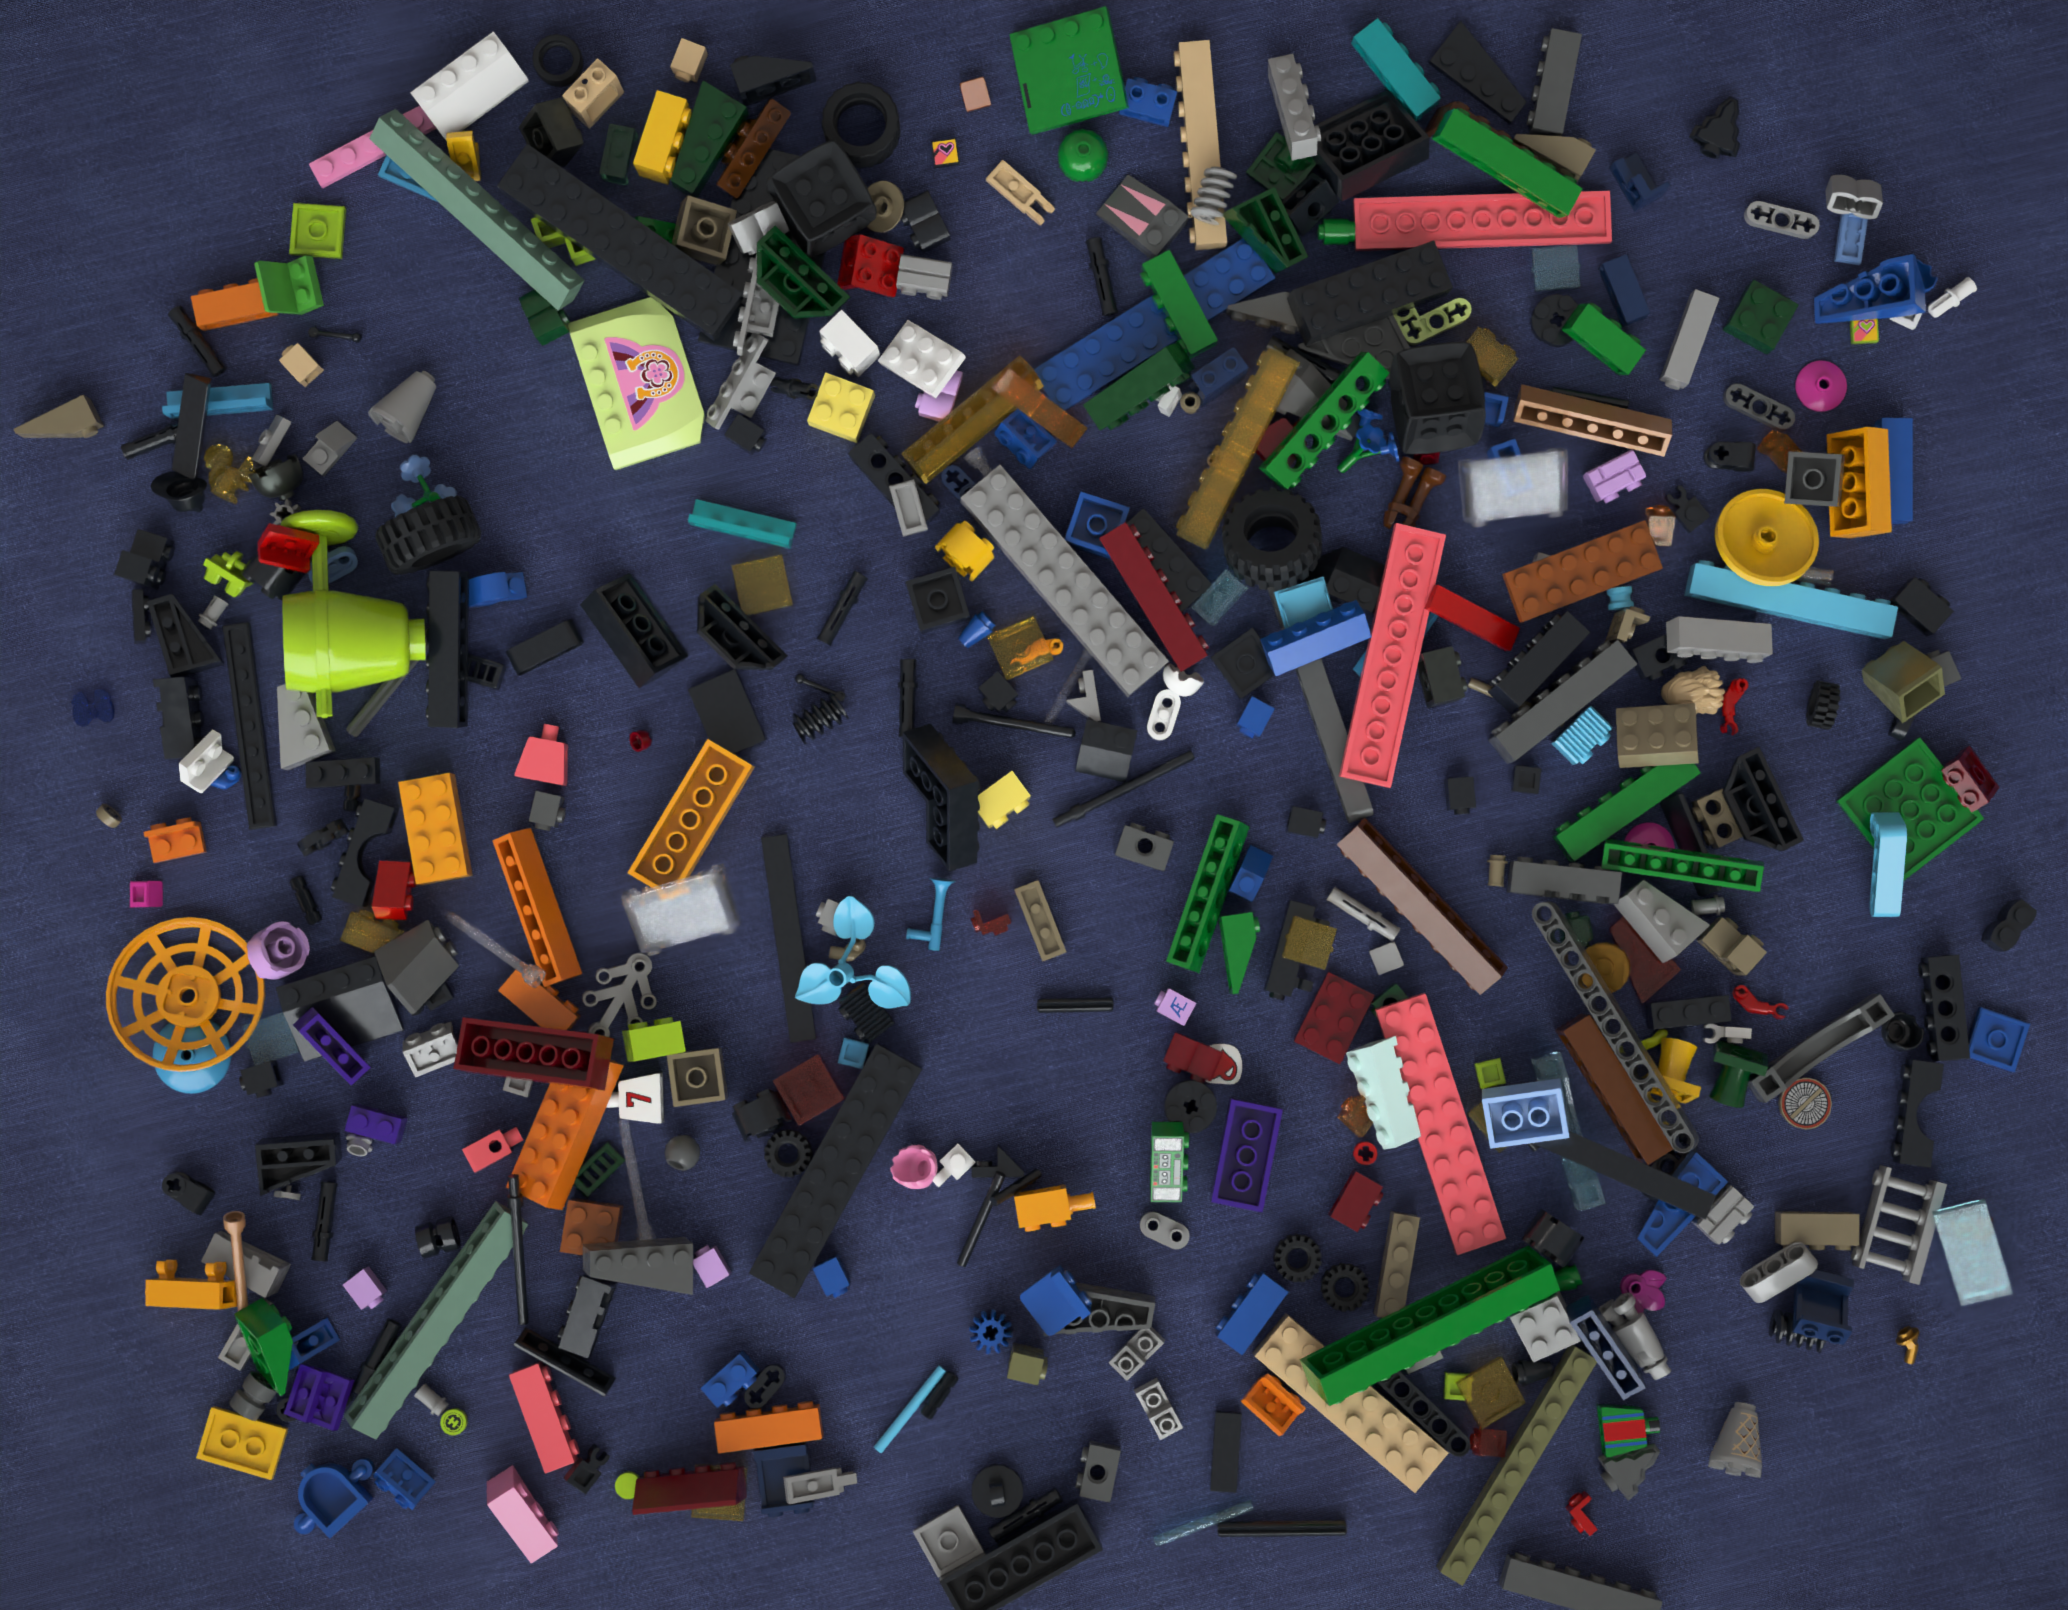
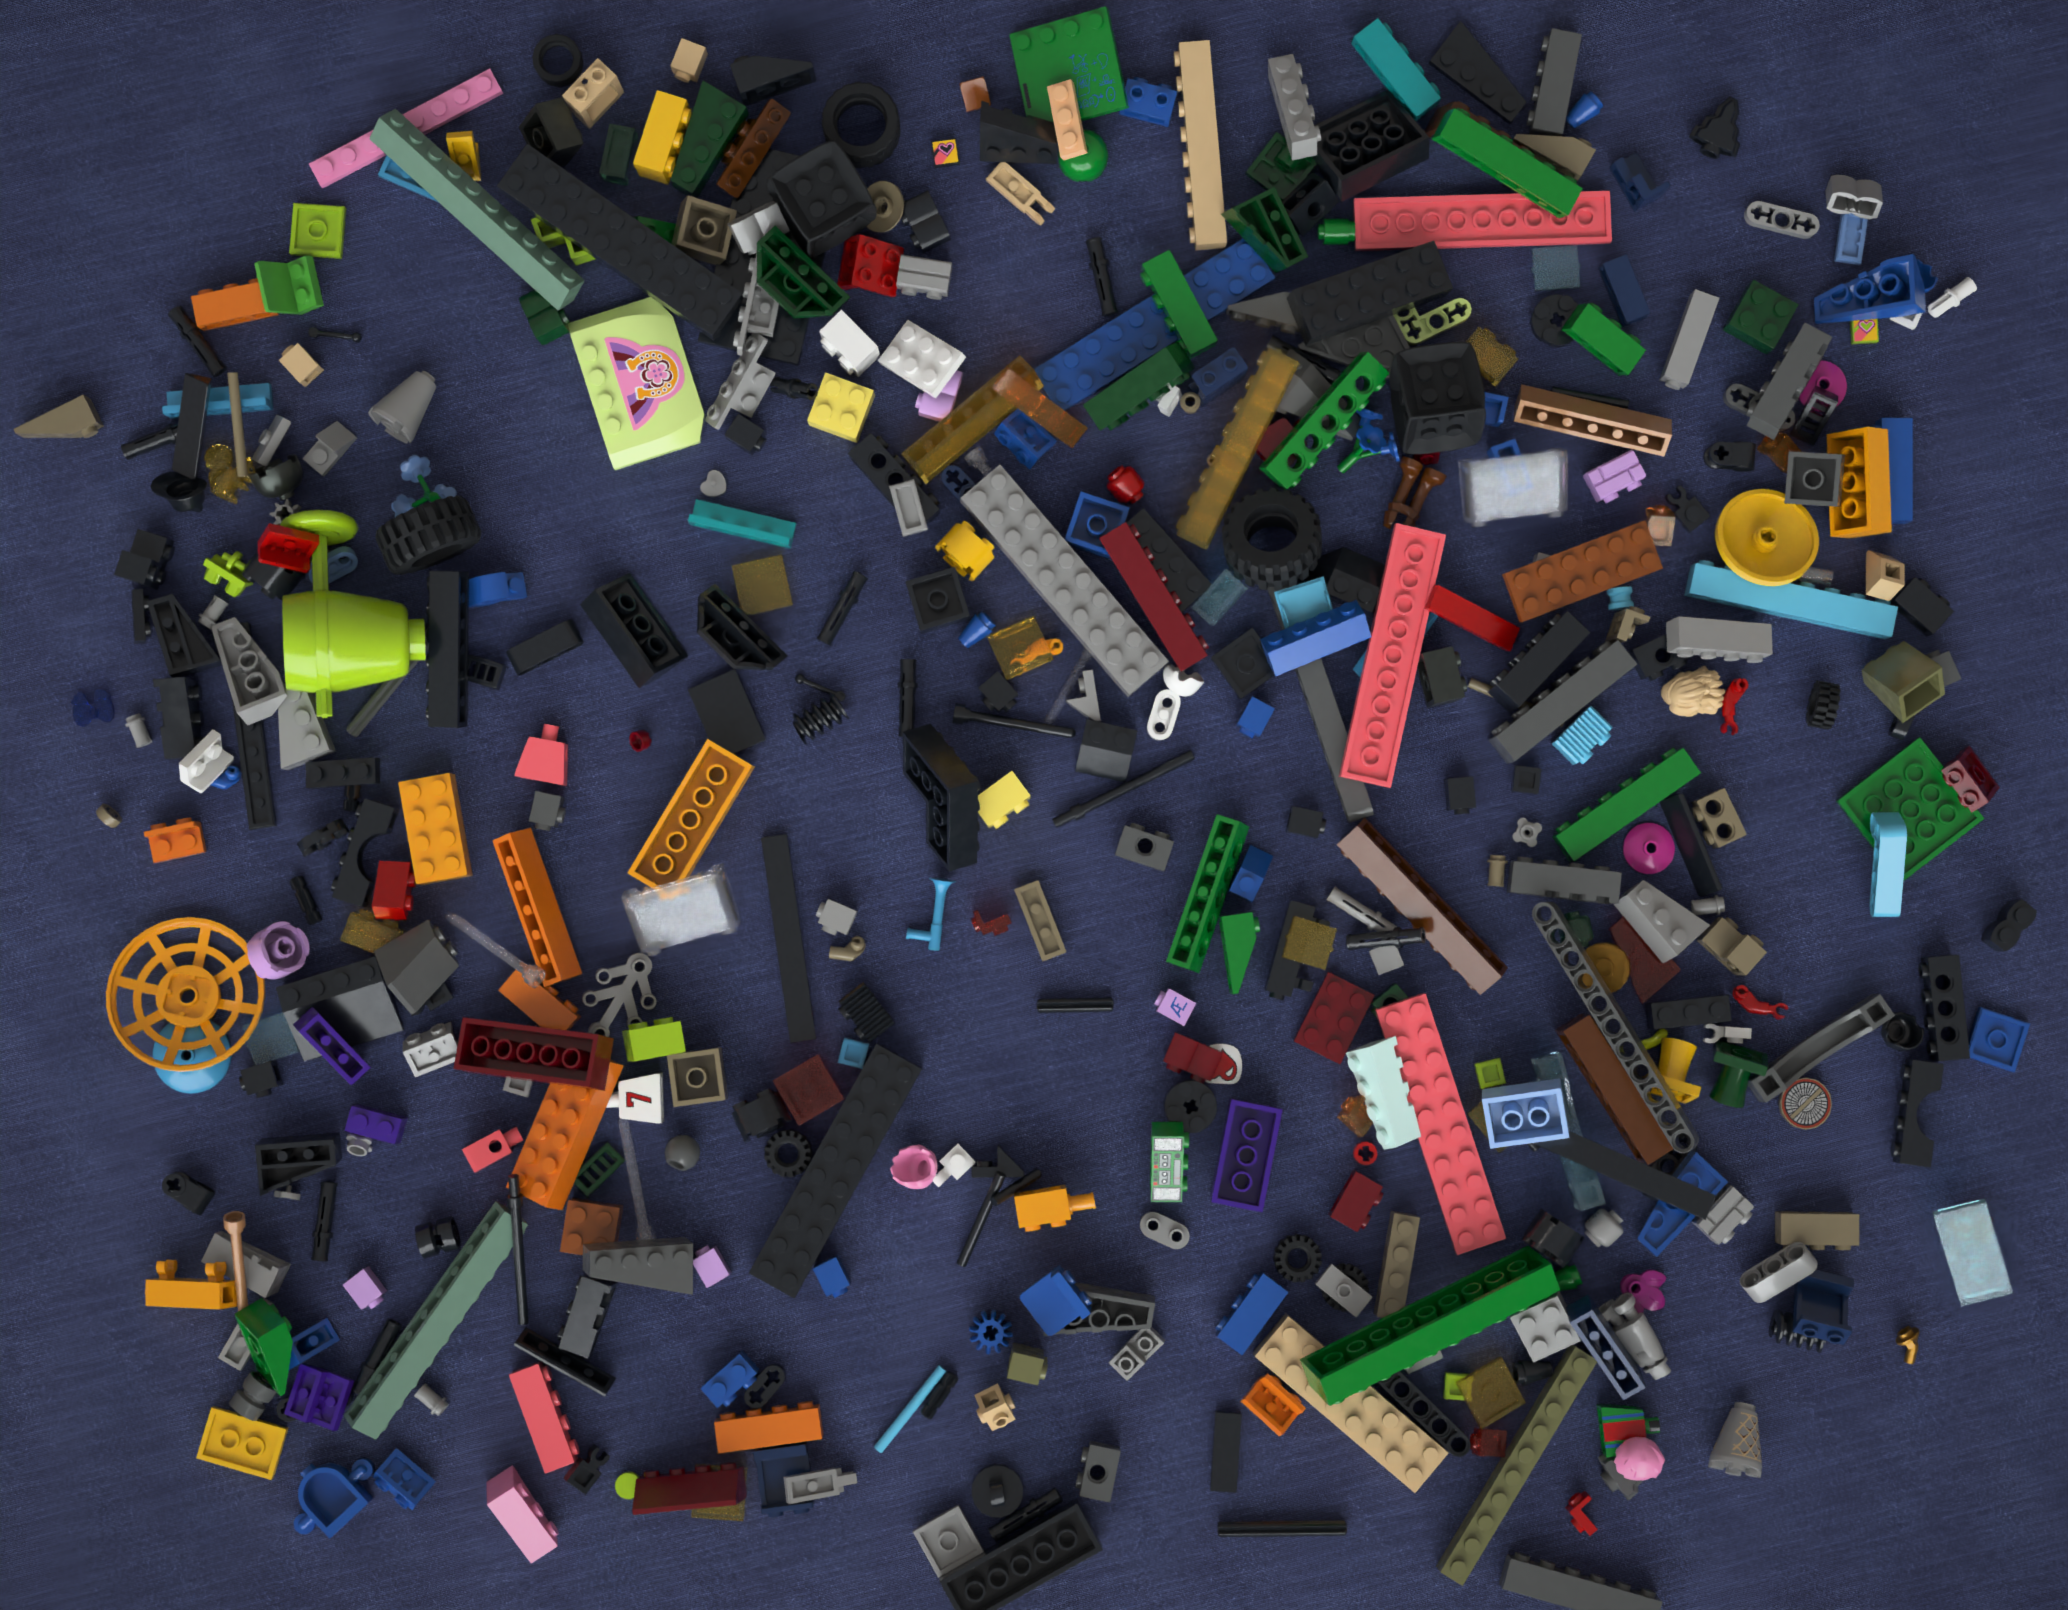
dark pink slope [130,881,163,907] -> none
white slope [410,32,529,140] -> none
lime tile [440,1408,468,1435] -> none
medium azure plant [795,896,911,1008] -> none
dark grey slope [1096,175,1189,259] -> none
light grey slope [1134,1378,1183,1440] -> none
clear light blue bar [1153,1500,1254,1547] -> none
light grey piece [1190,167,1237,225] -> none
green brick [1601,839,1764,892] -> none
dark tan brick [1616,703,1699,768] -> none
black wedge [1722,747,1804,851] -> none
light grey fence [1851,1165,1947,1285] -> none
none -> light grey pin [125,713,153,748]
none -> light grey wedge [211,617,287,725]
none -> dark tan bar [227,372,248,477]
none -> light grey piece [700,470,727,497]
none -> tan brick [974,1383,1016,1431]
none -> black wedge [980,101,1057,164]
none -> light nougat plate [1047,79,1088,161]
none -> red head [1107,465,1145,504]
none -> light grey plate [1315,1263,1372,1317]
none -> black pin [1346,927,1426,950]
none -> light grey plate [1512,818,1542,847]
none -> blue cone [1566,91,1604,129]
none -> light grey head [1584,1209,1623,1247]
none -> bright pink hair [1614,1437,1665,1480]
none -> dark grey wedge [1747,323,1832,440]
none -> black slope [1790,386,1838,446]
none -> tan slope [1866,550,1905,601]

